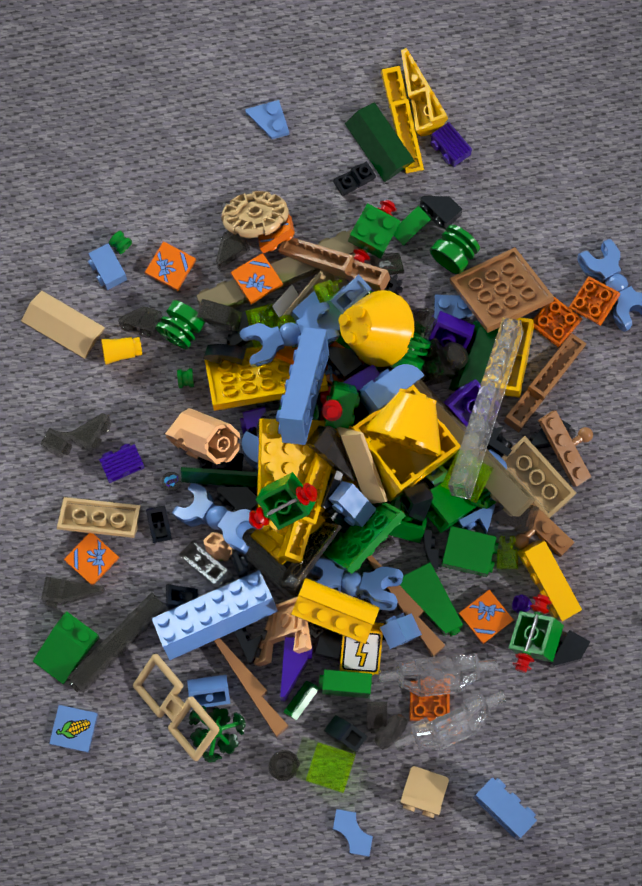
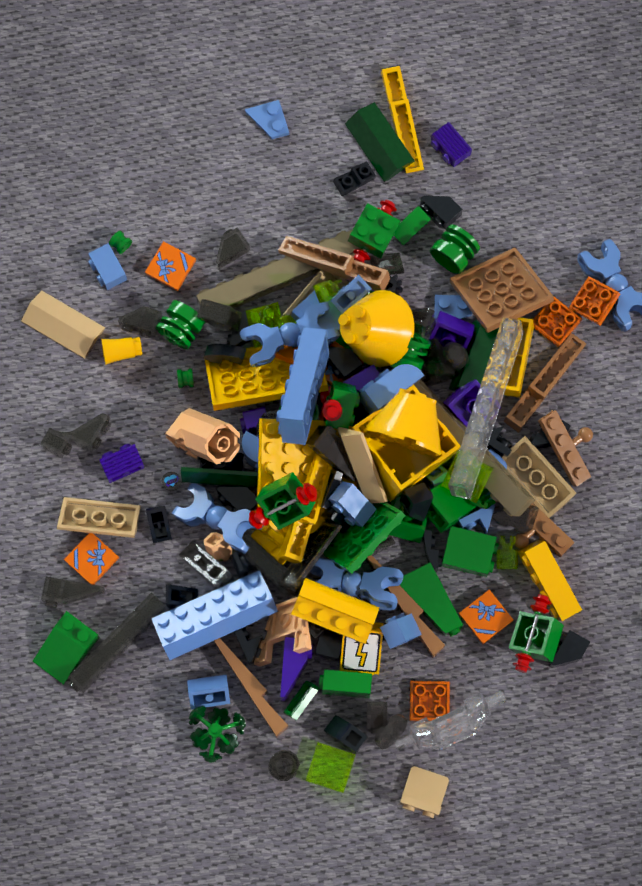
medium blue tile [49,705,98,753] -> none
tan bar [133,654,220,761] -> none
tan plate [221,191,289,238] -> none
orange tile [231,253,283,304] -> none
orange tile [258,214,295,253] -> none
white sticker [272,285,298,318] -> none
medium blue tile [333,809,373,857] -> none
clear plate [378,653,498,697] -> none
yellow wedge [401,48,448,137] -> none
medium blue brick [473,777,537,840] -> none
dark purple plate [512,594,533,614] -> none

